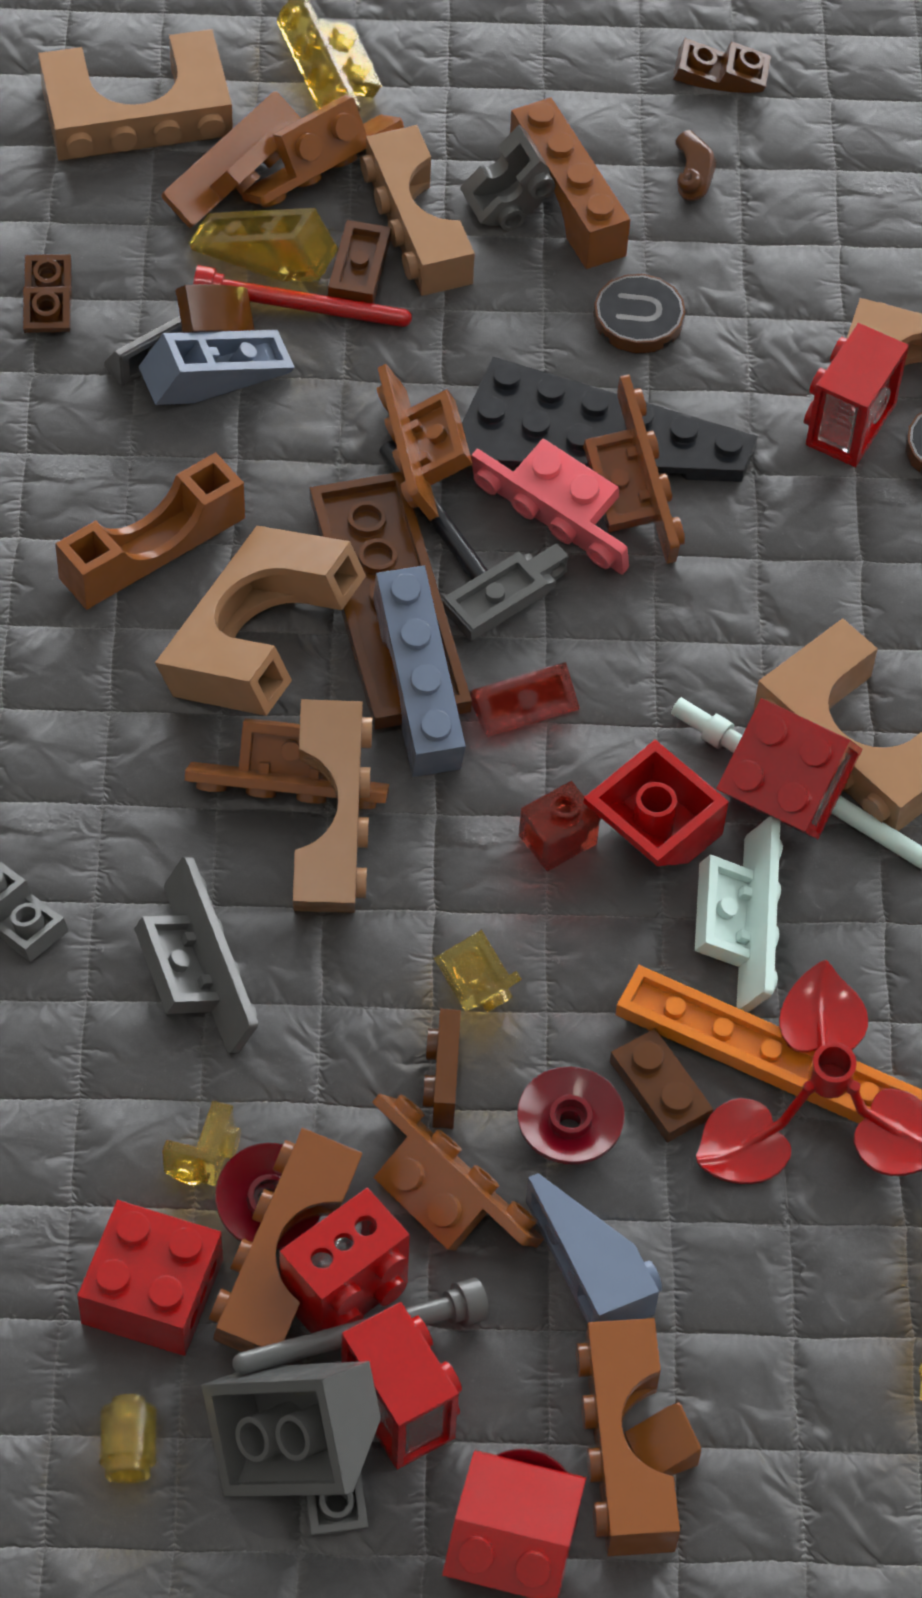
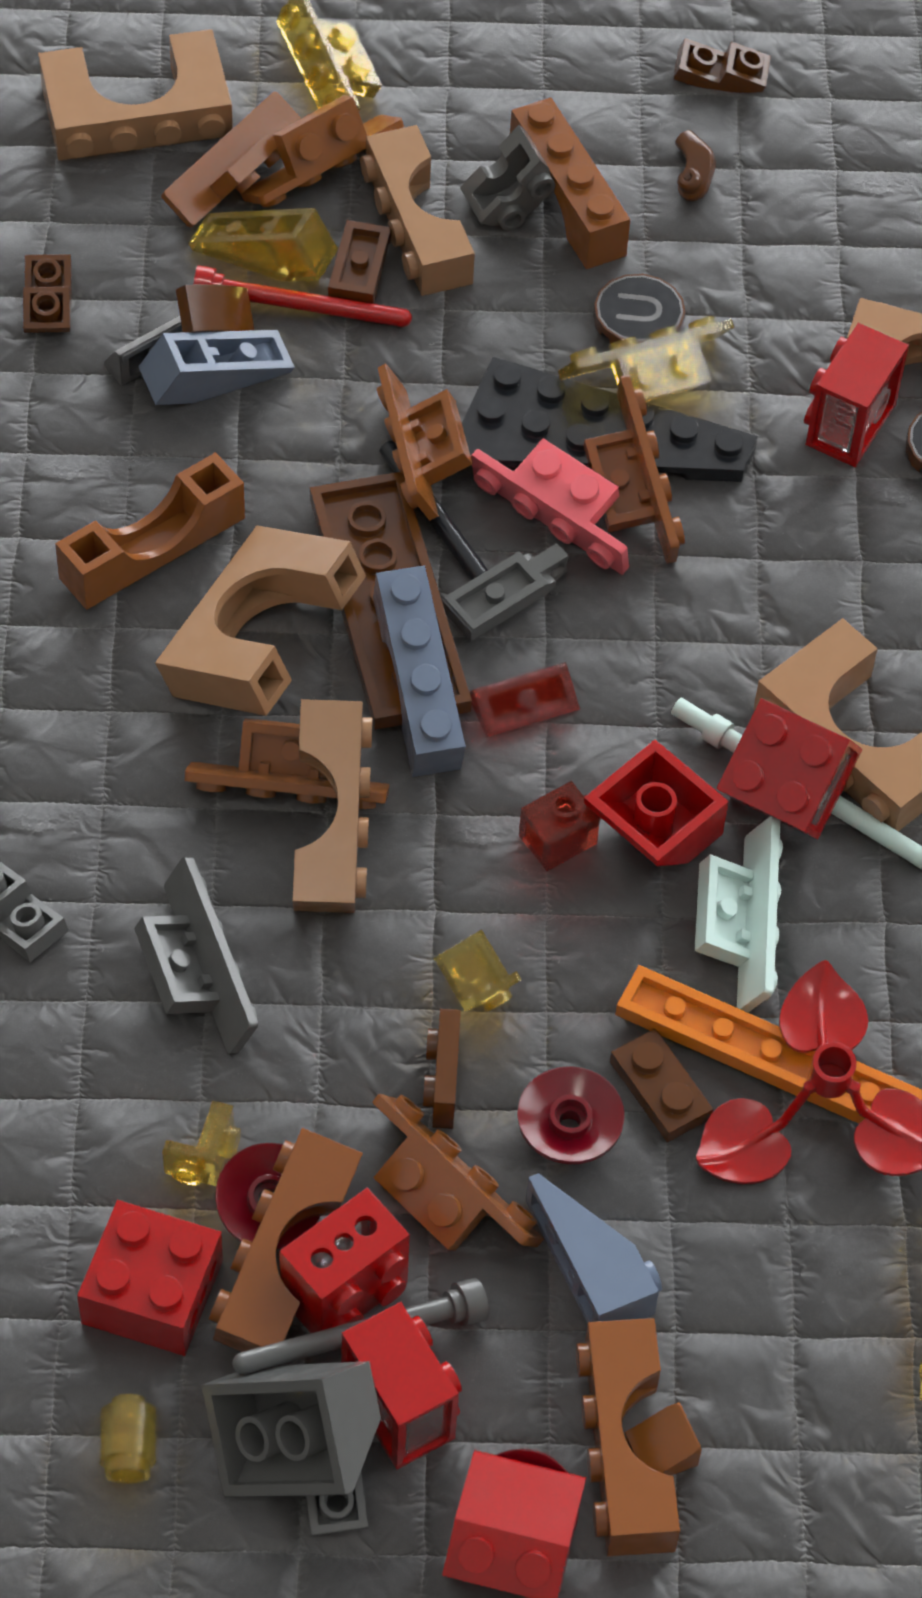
none -> clear yellow bracket [557,316,735,402]

